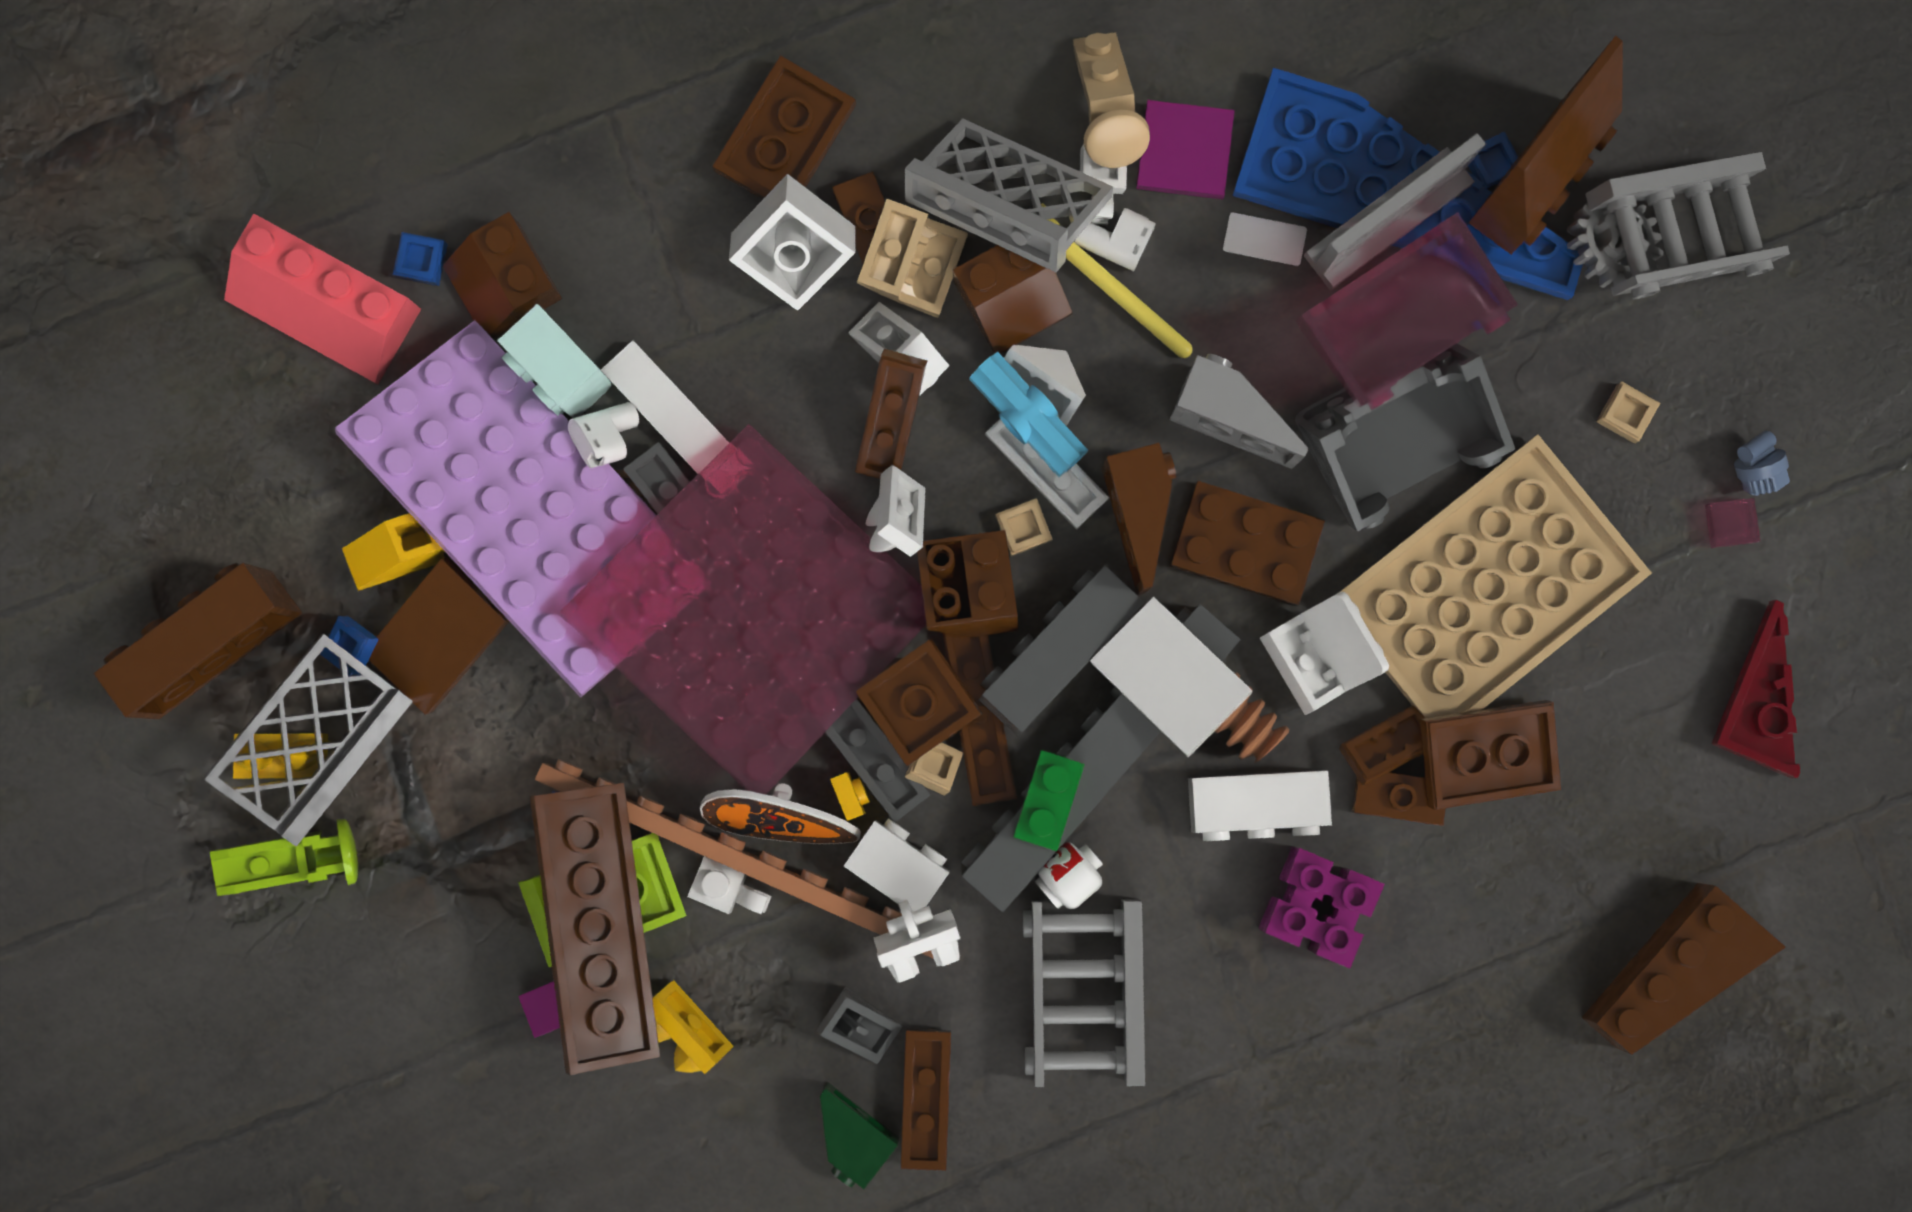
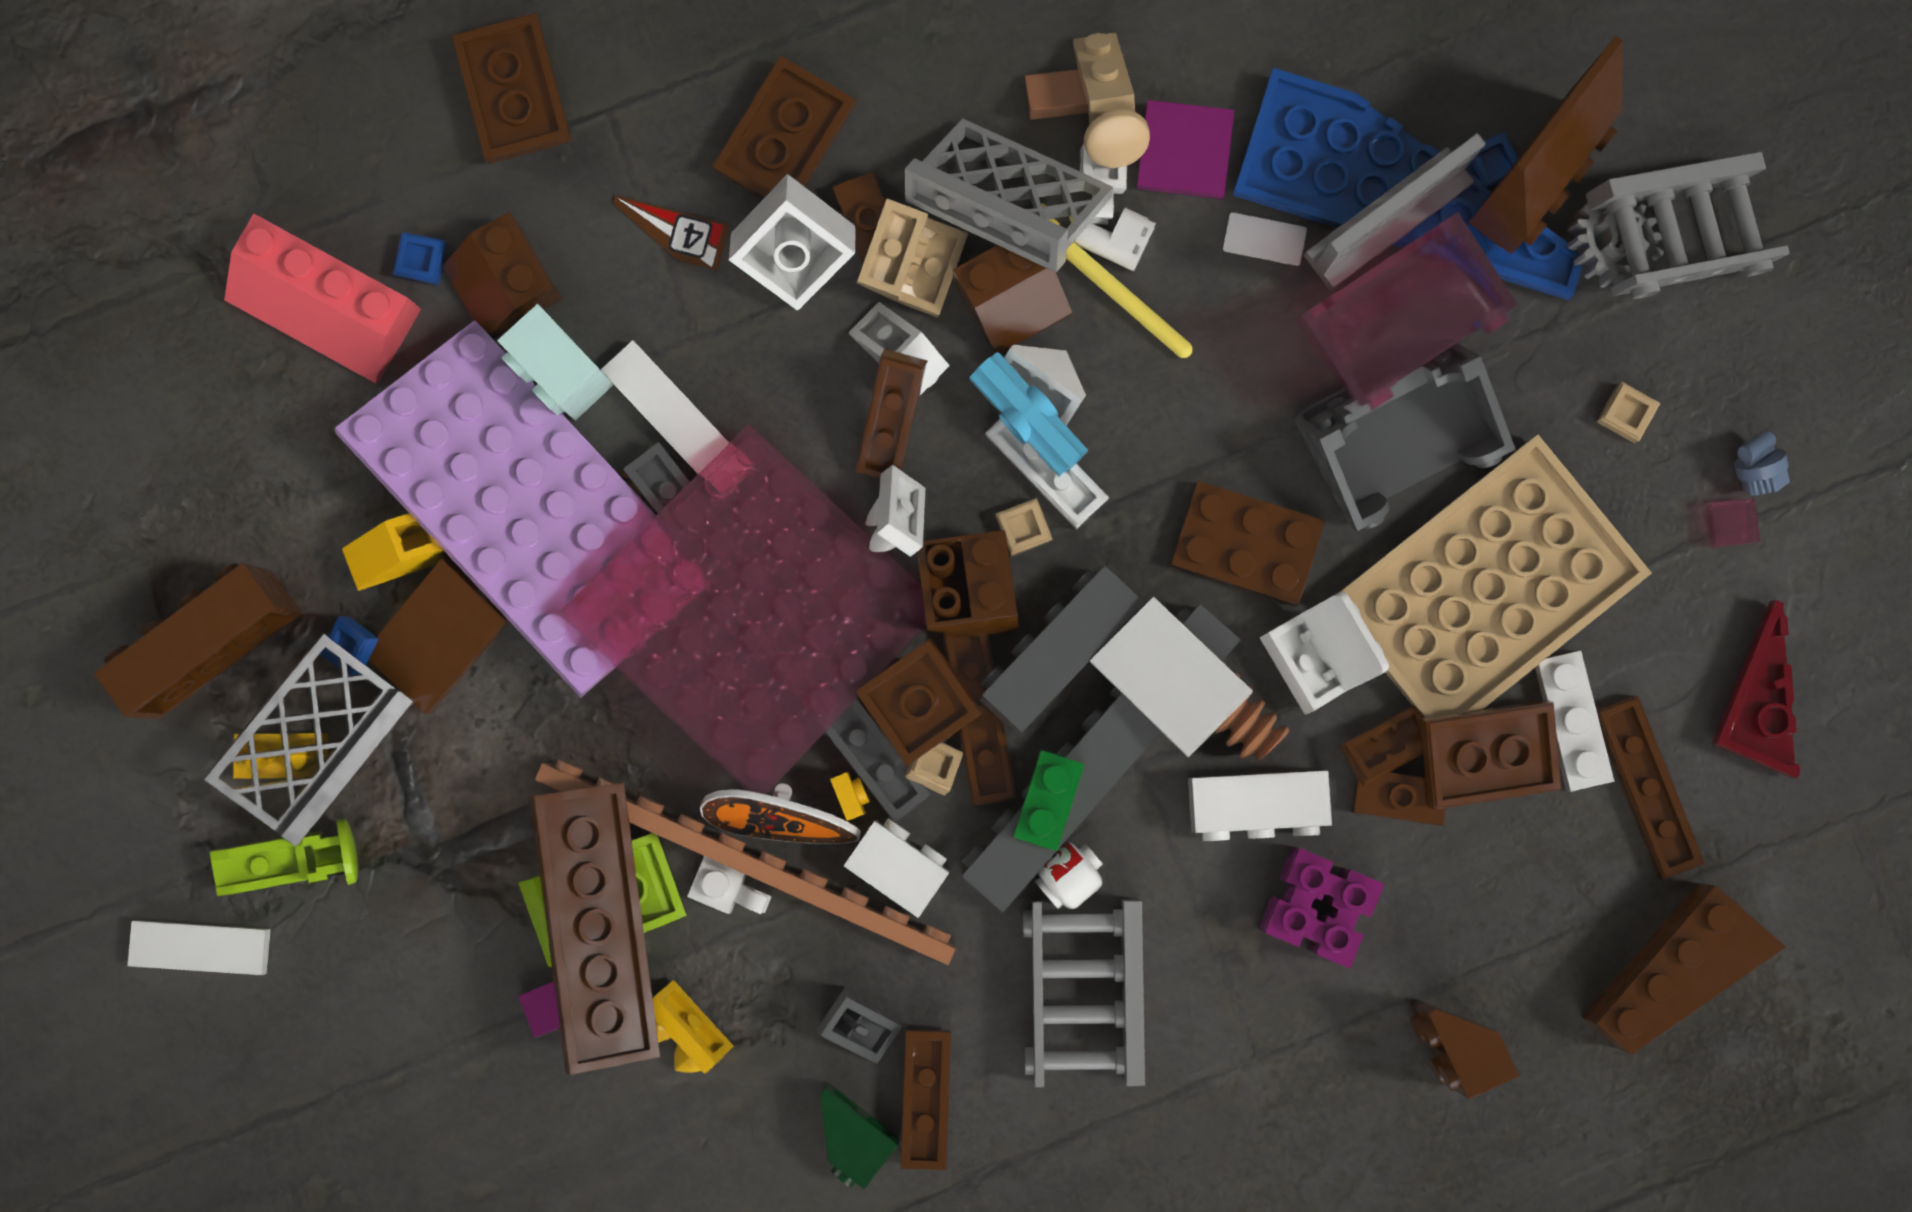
white piece [568,402,639,468] -> none
white hips [874,900,961,982] -> none
reddish brown slope [1101,442,1176,596] -> none
light grey slope [1169,354,1308,469] -> none
none -> white tile [128,920,271,975]
none -> reddish brown plate [452,13,573,164]
none -> sticker [613,195,730,271]
none -> nougat slope [1025,70,1088,120]
none -> reddish brown slope [1410,1000,1519,1100]
none -> white plate [1535,651,1614,792]
none -> reddish brown tile [1596,695,1705,880]

